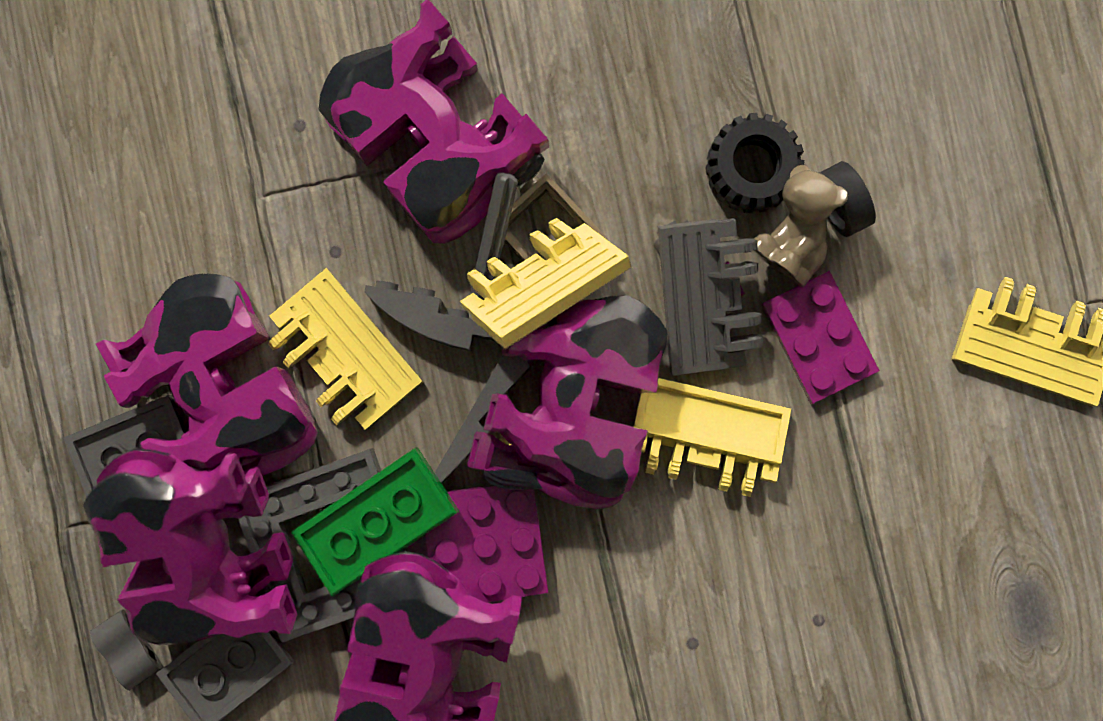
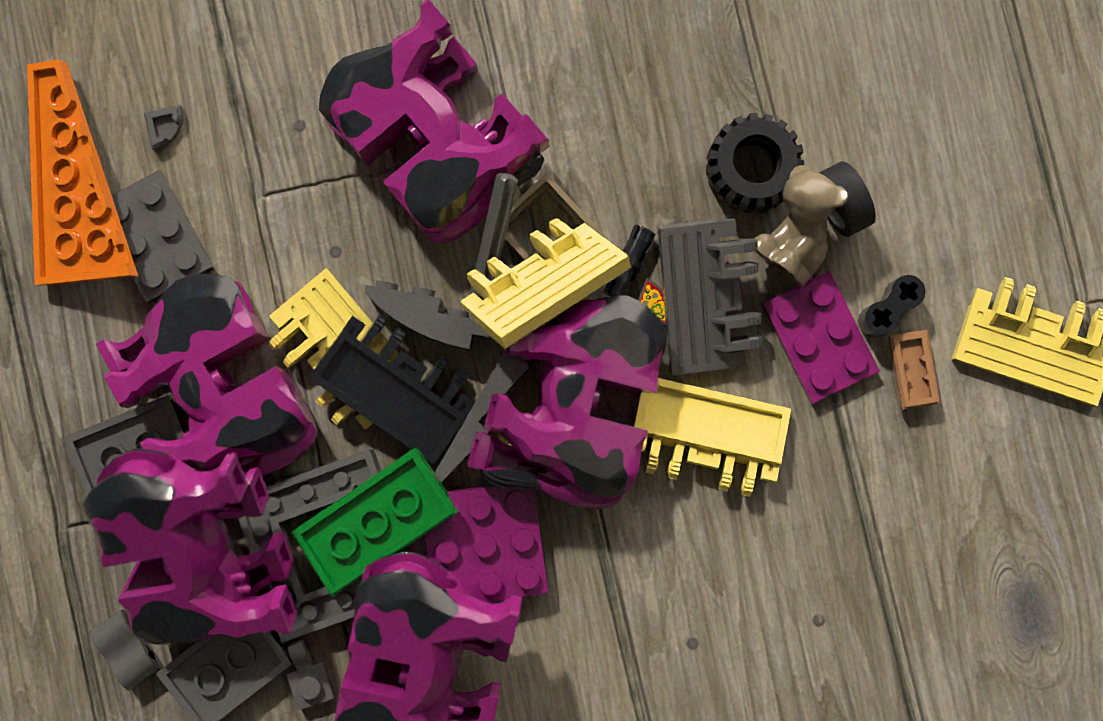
none -> orange wing [27,59,139,286]
none -> dark grey plate [112,170,215,304]
none -> dark grey tile [144,105,183,151]
none -> dark grey plate [286,638,336,710]
none -> black hinge [308,313,475,465]
none -> black pin [603,225,656,296]
none -> tile [638,278,666,326]
none -> black axle [858,275,926,338]
none -> medium nougat plate [888,330,940,410]

